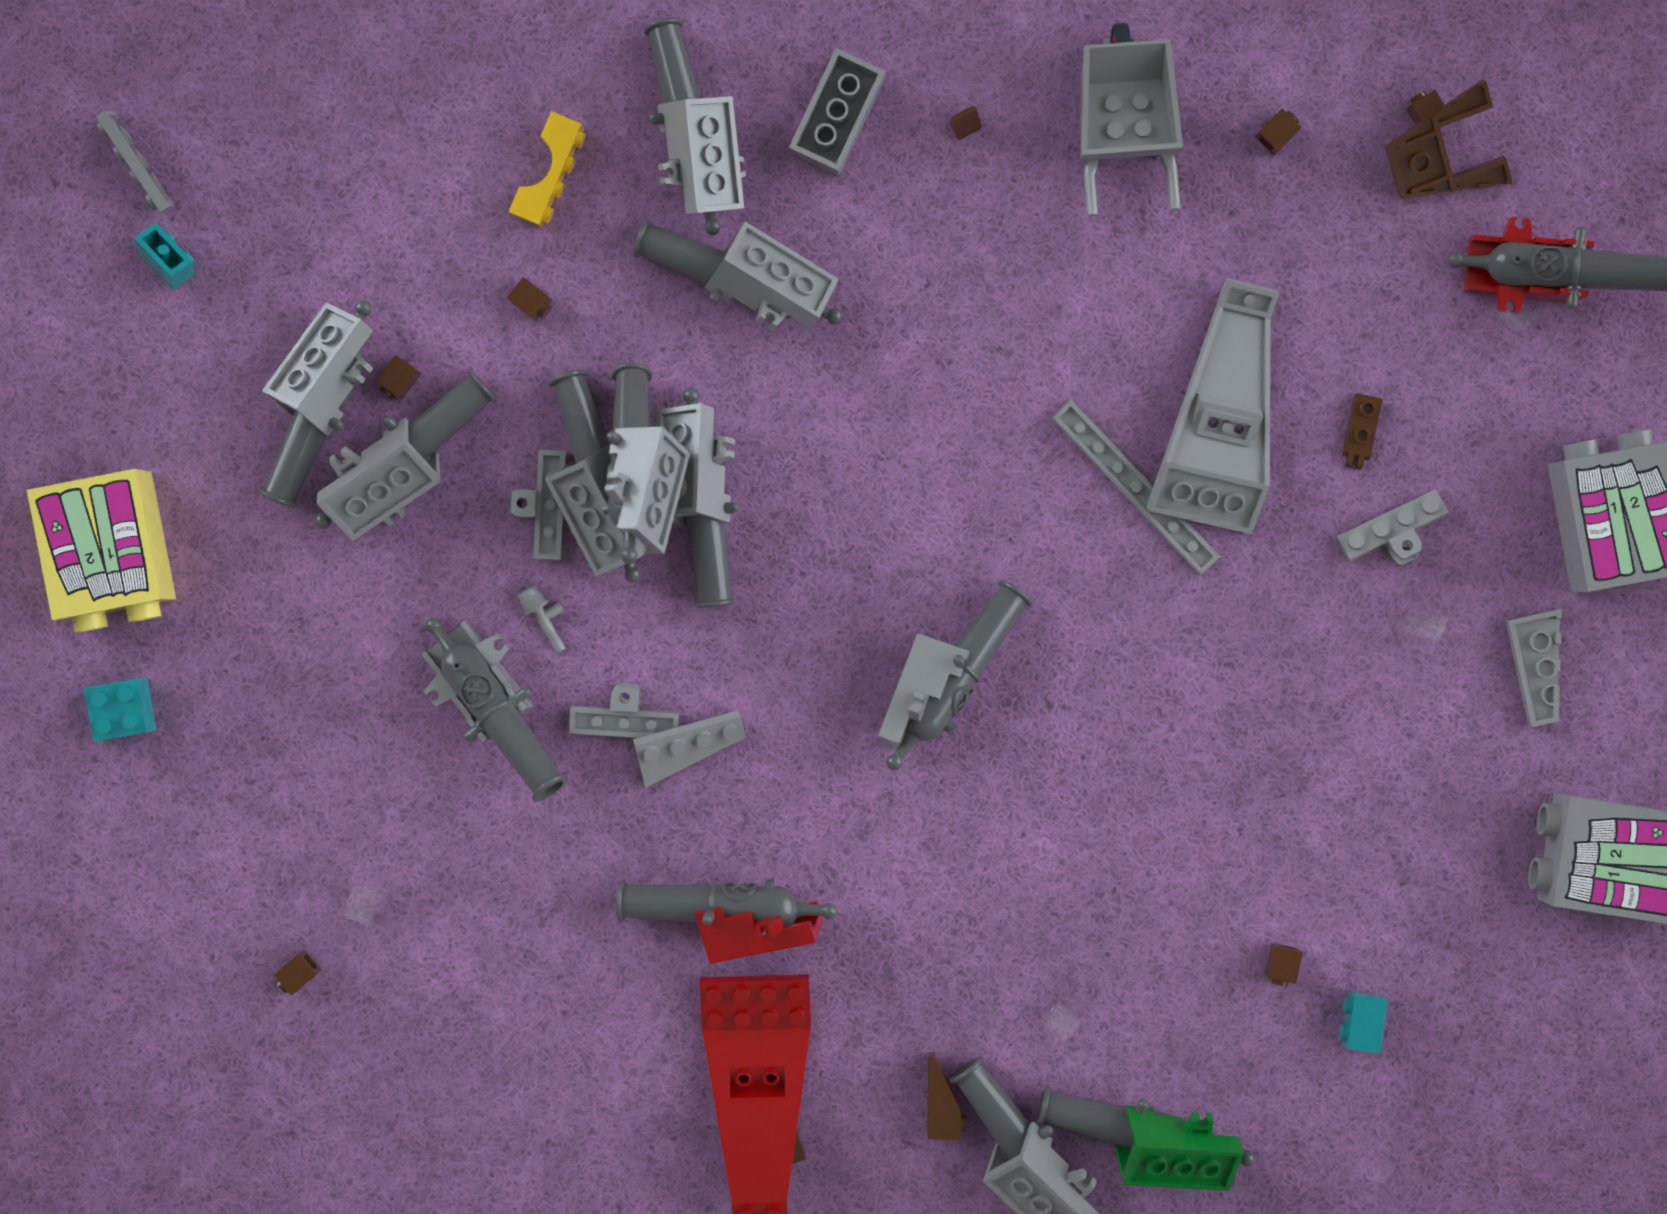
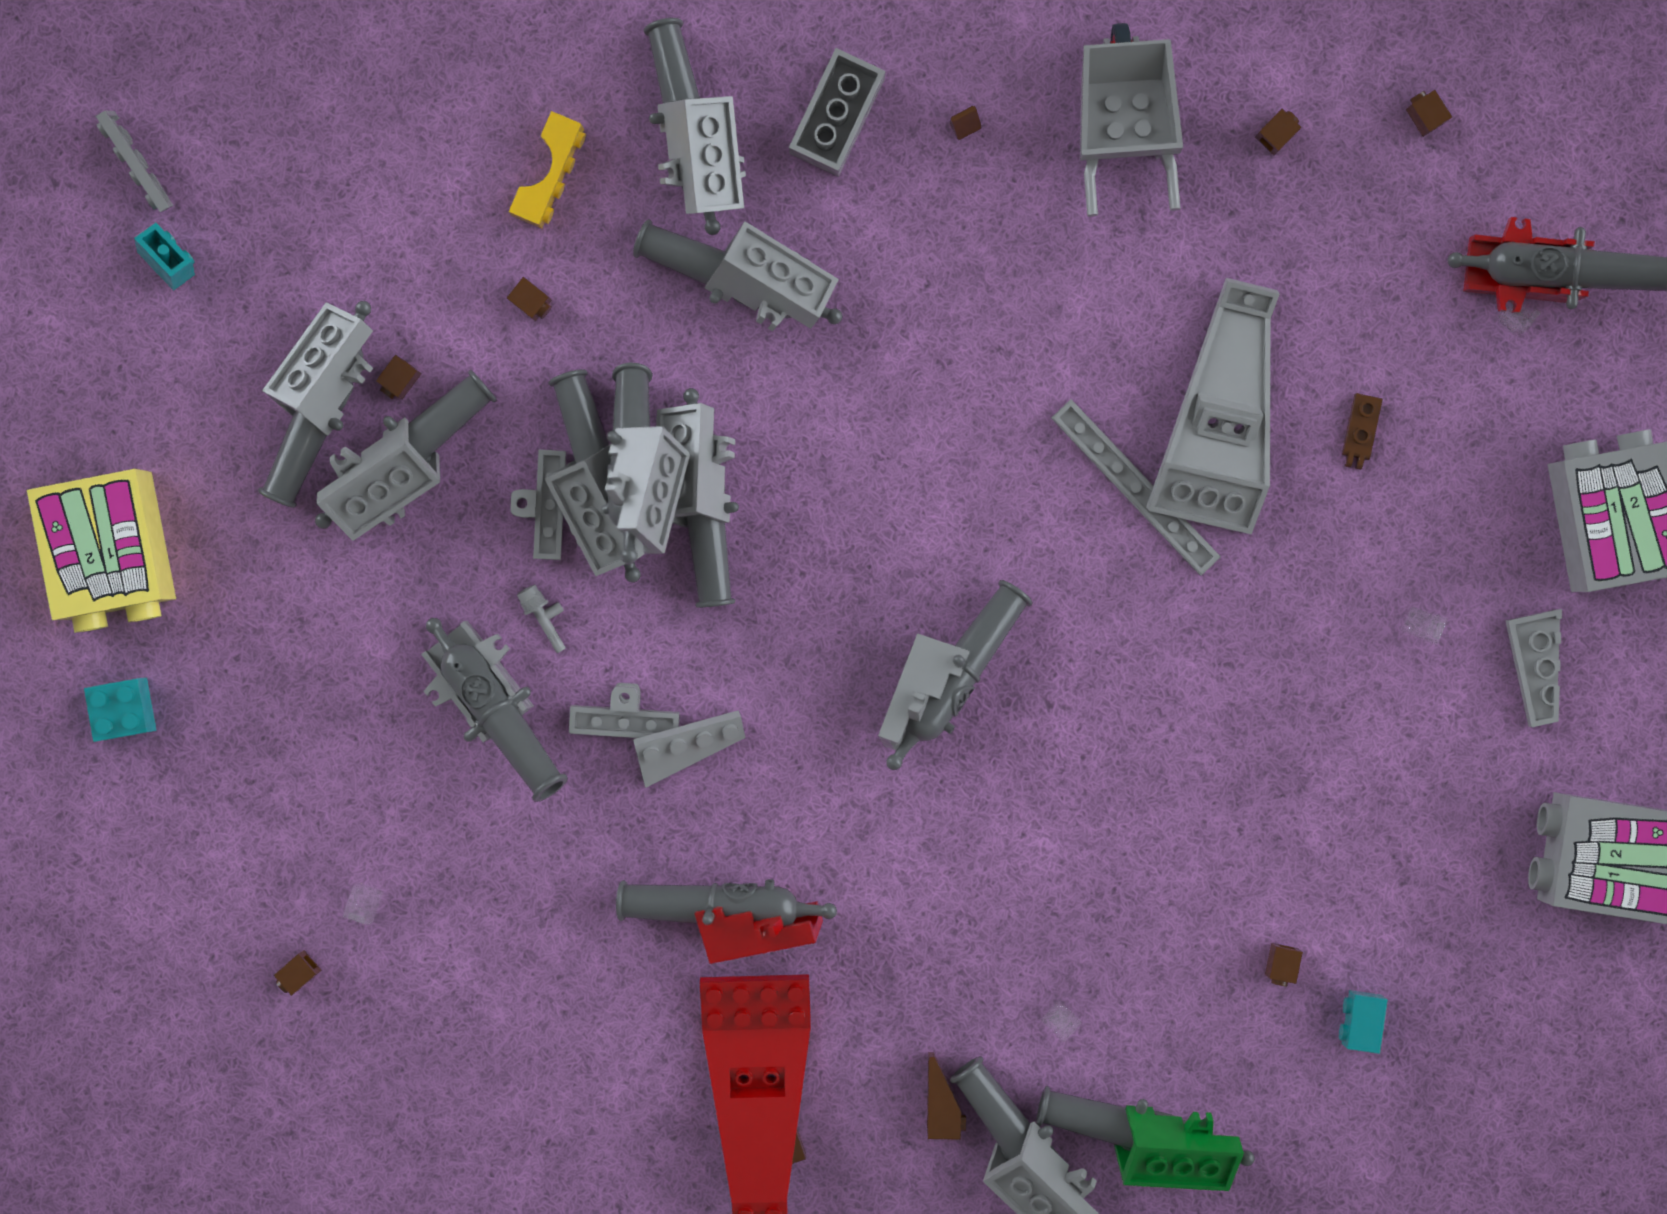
light grey plate [1337,489,1449,566] -> none
reddish brown wing [1385,79,1513,199] -> none

